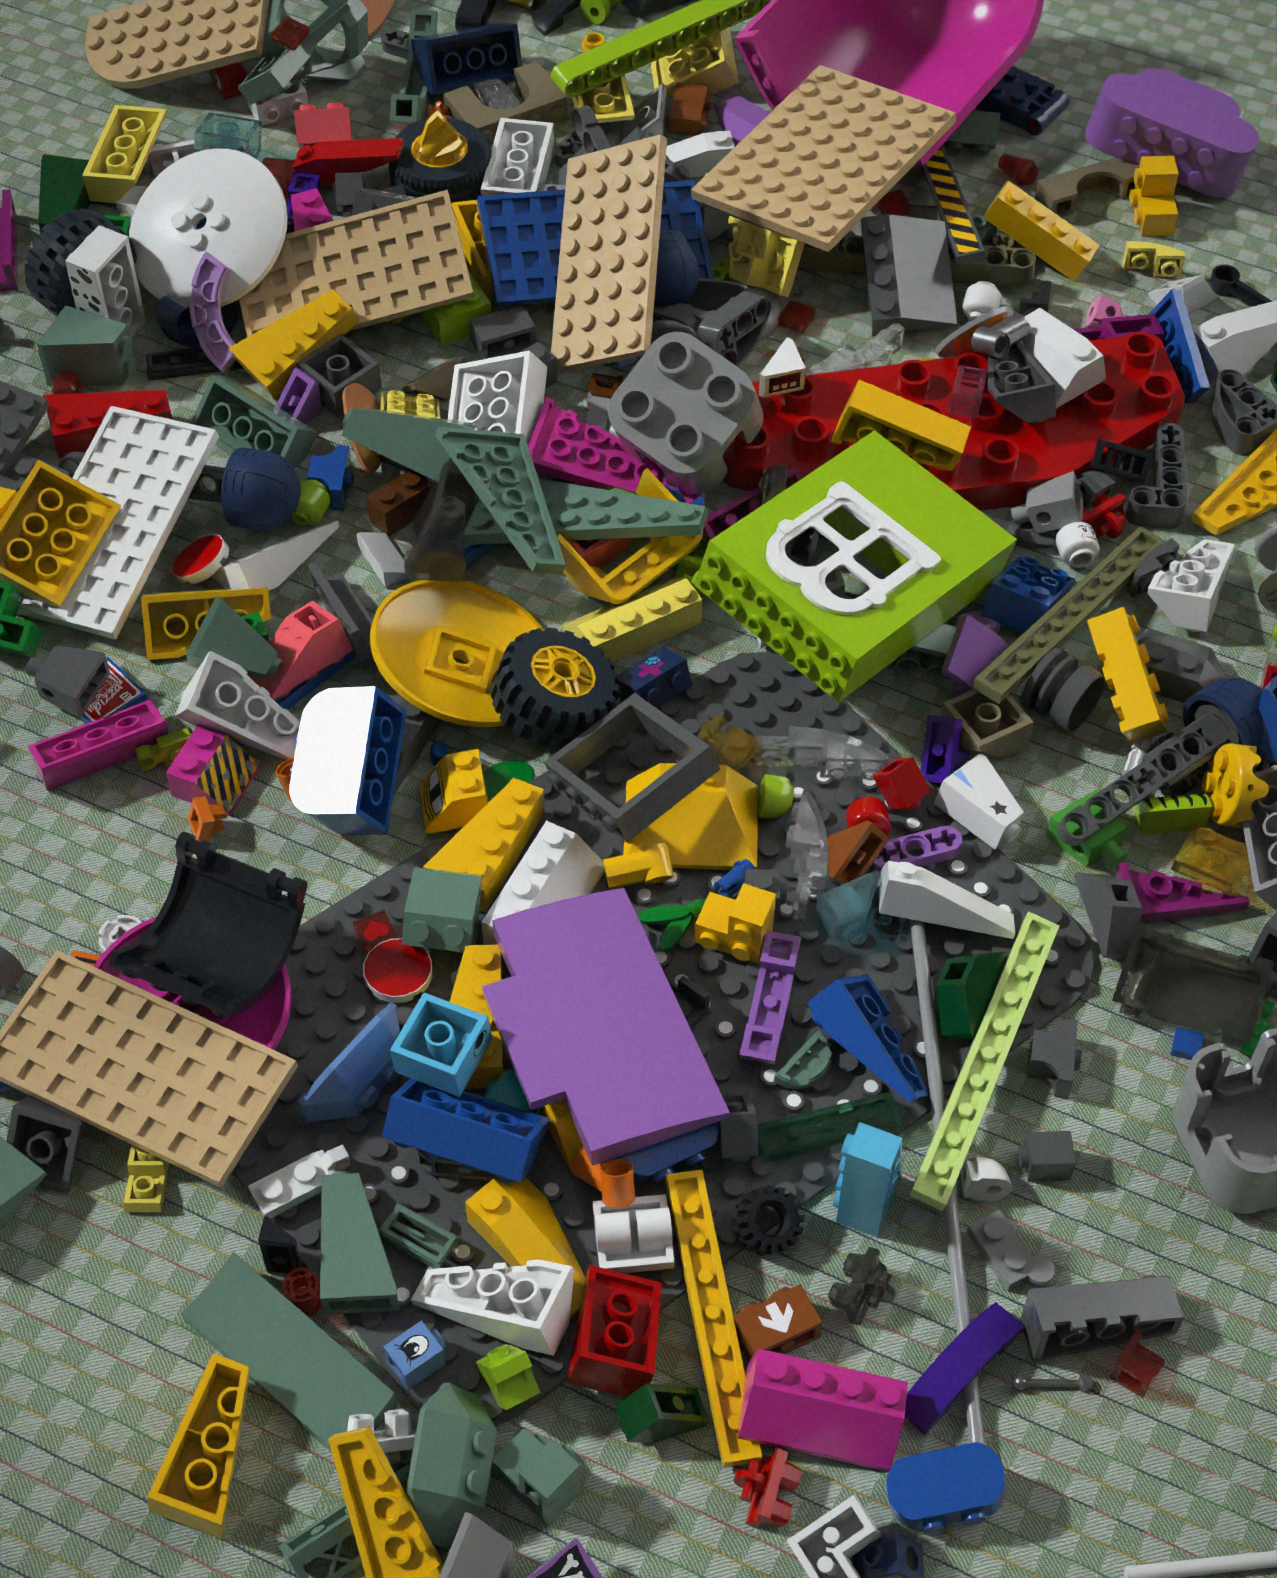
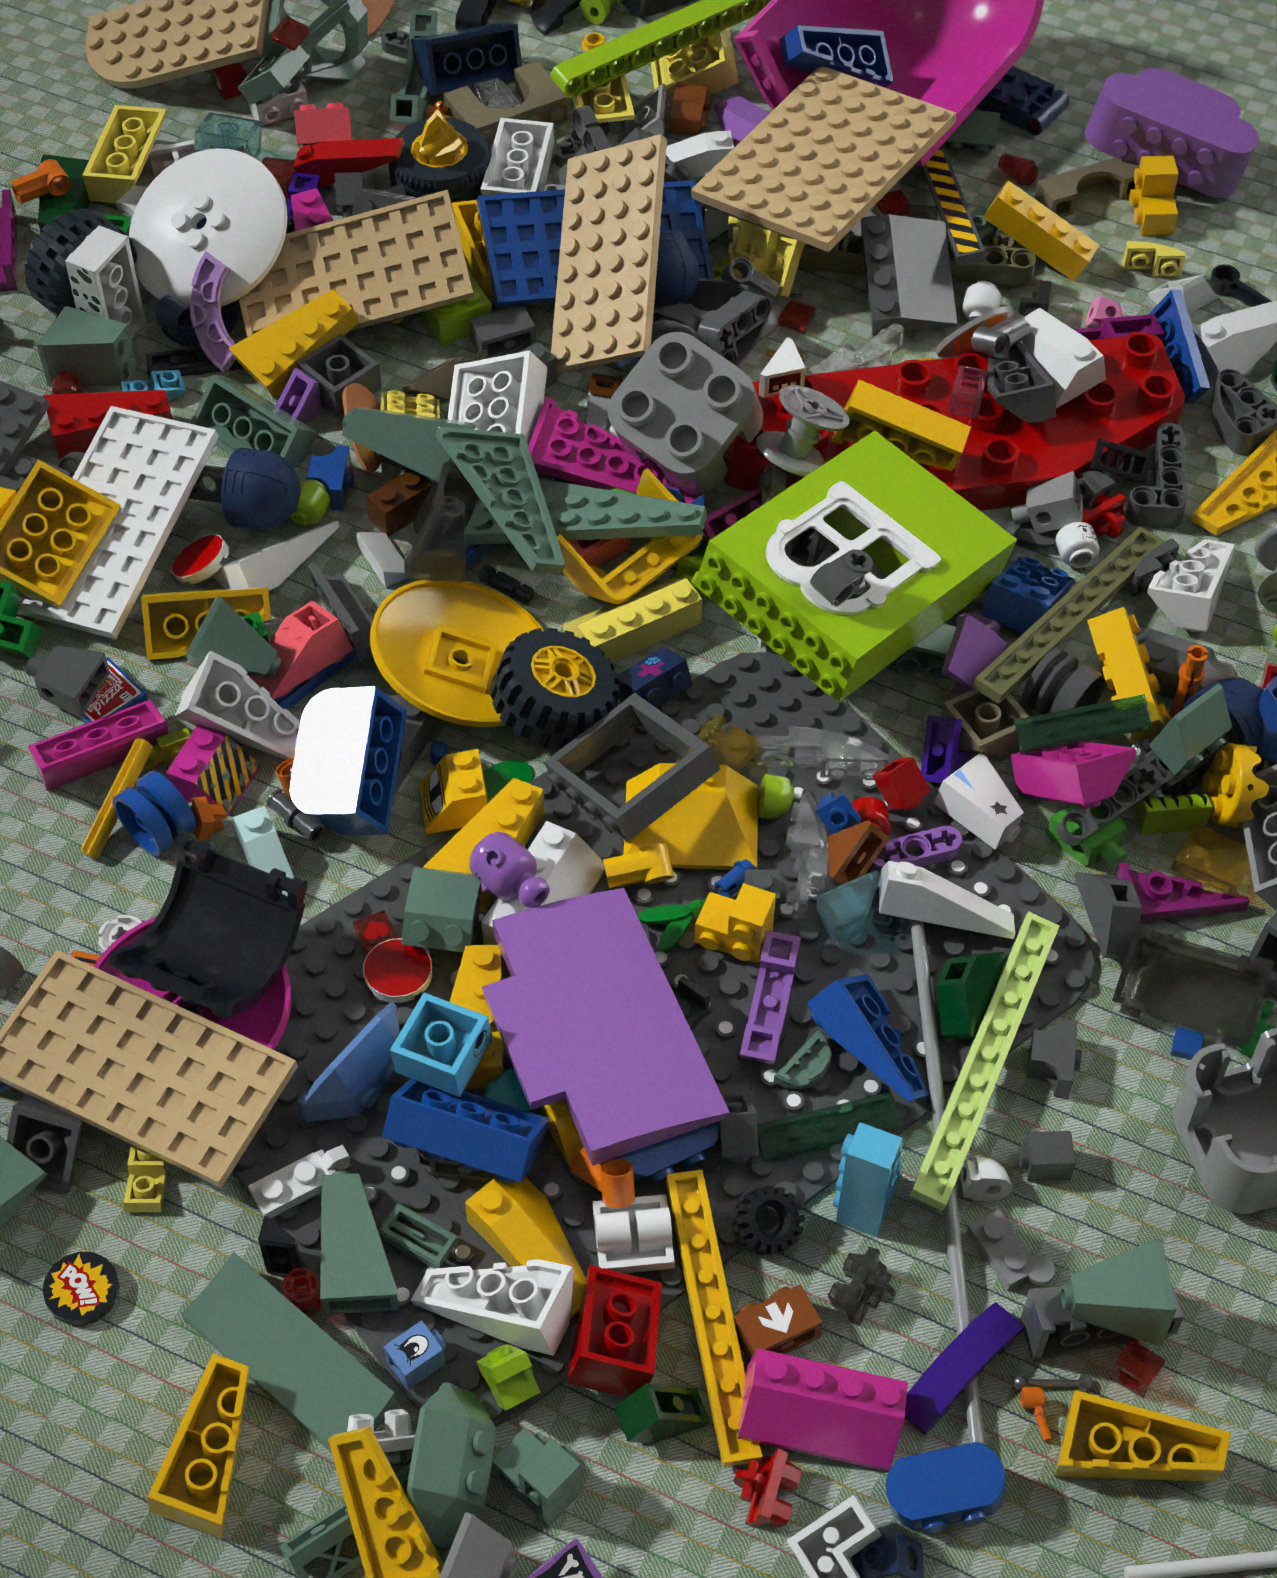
none -> orange piece [10,159,71,204]
none -> tile [42,1252,120,1326]
none -> yellow axle [81,738,153,859]
none -> blue wheel [112,771,196,857]
none -> medium azure slope [120,370,186,401]
none -> light aqua slope [233,806,294,896]
none -> dark grey pin [266,789,326,843]
none -> medium lavender piece [469,831,550,908]
none -> black axle [479,565,535,604]
none -> flat silver piece [721,257,781,302]
none -> light grey piece [757,385,849,476]
none -> blue wedge [779,25,894,88]
none -> dark grey piece [810,549,873,607]
none -> blue bracket [816,792,861,835]
none -> dark pink slope [1010,738,1136,808]
none -> clear green tile [1014,694,1152,754]
none -> orange hand [1020,1387,1052,1441]
none -> yellow wedge [1054,1390,1231,1482]
none -> sand green slope [1061,1239,1177,1345]
none -> sand green slope [1149,683,1232,775]
none -> orange pin [1170,645,1208,717]

